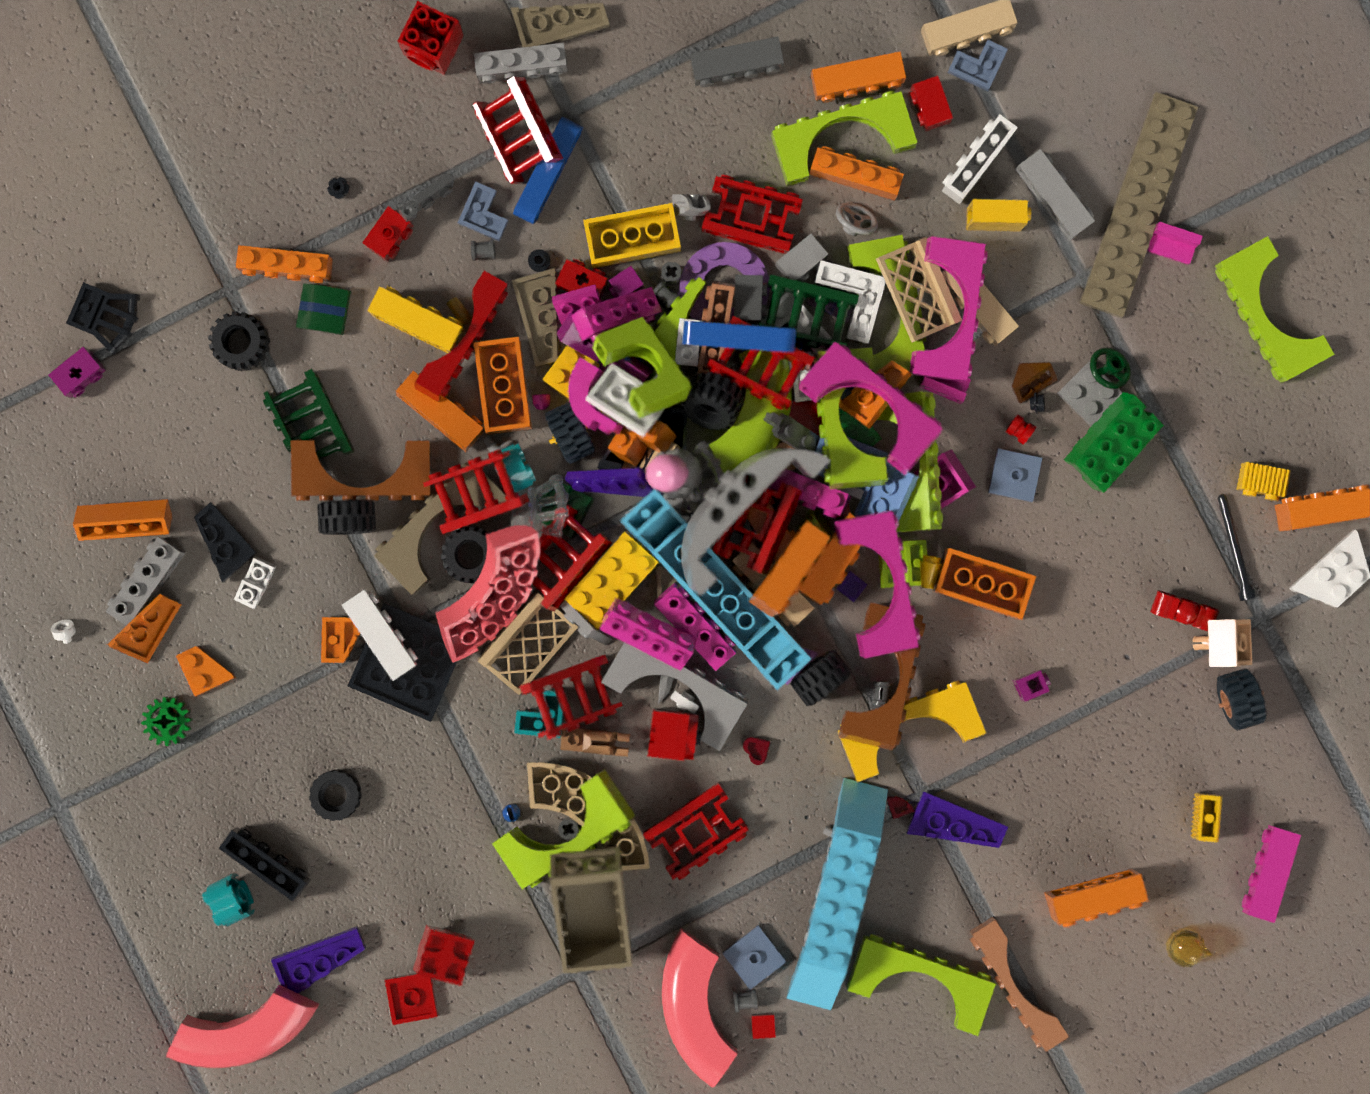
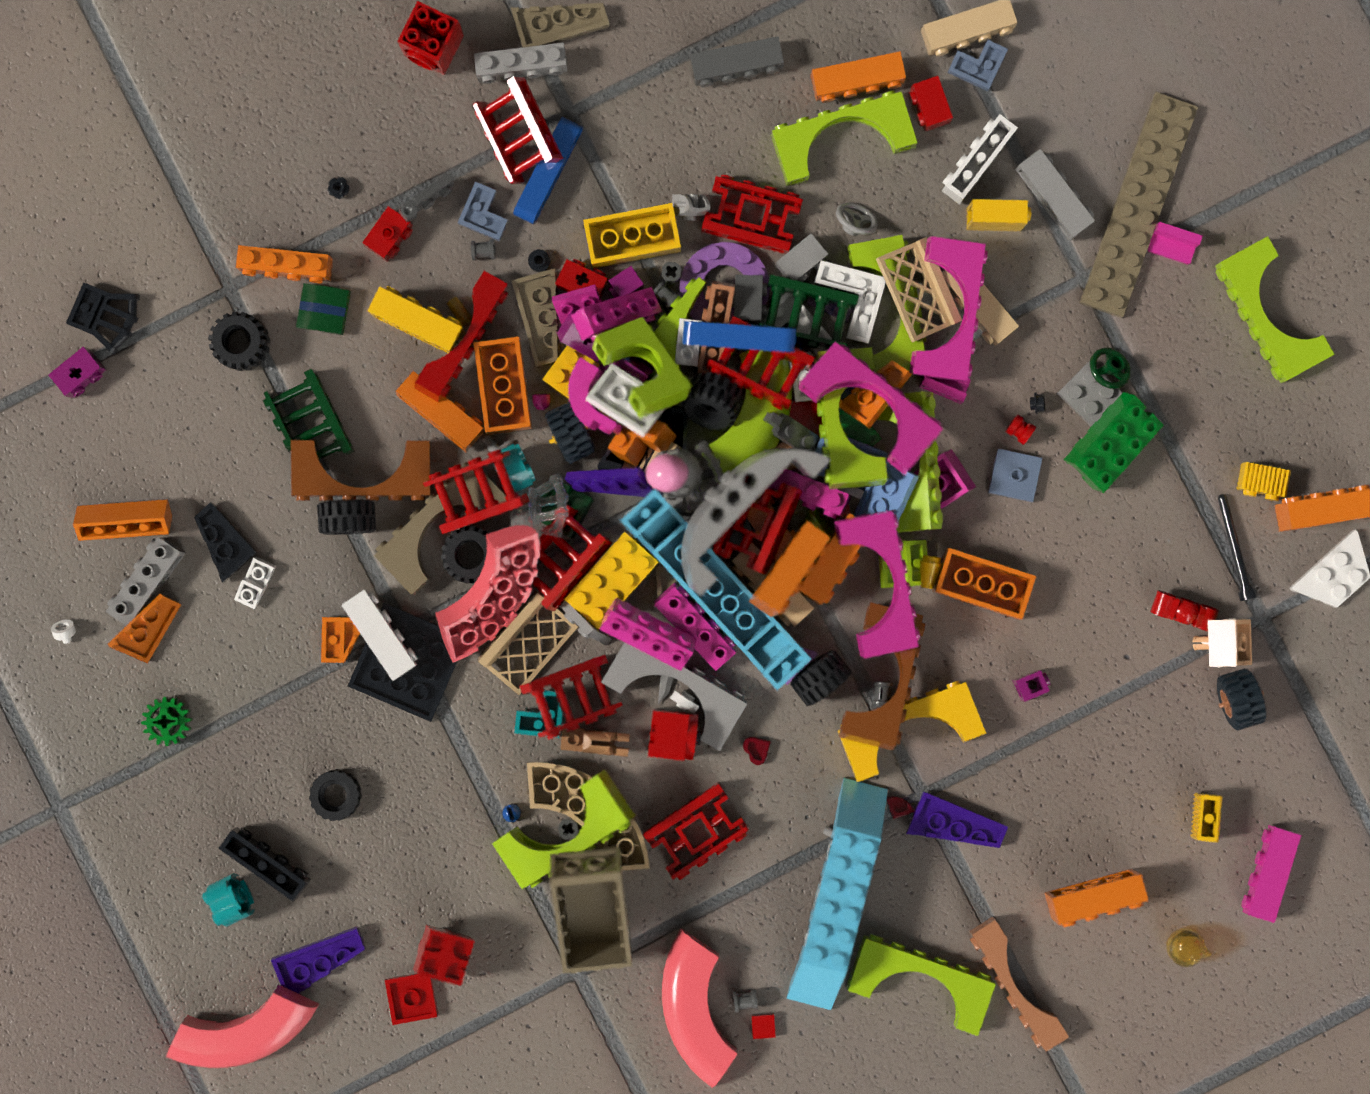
orange wing [176,646,236,697] -> none
sand blue plate [722,925,786,990] -> none
orange brick [809,146,904,201] -> none
dark purple tile [836,571,868,602] -> none
reddish brown slope [1012,362,1058,404] -> none

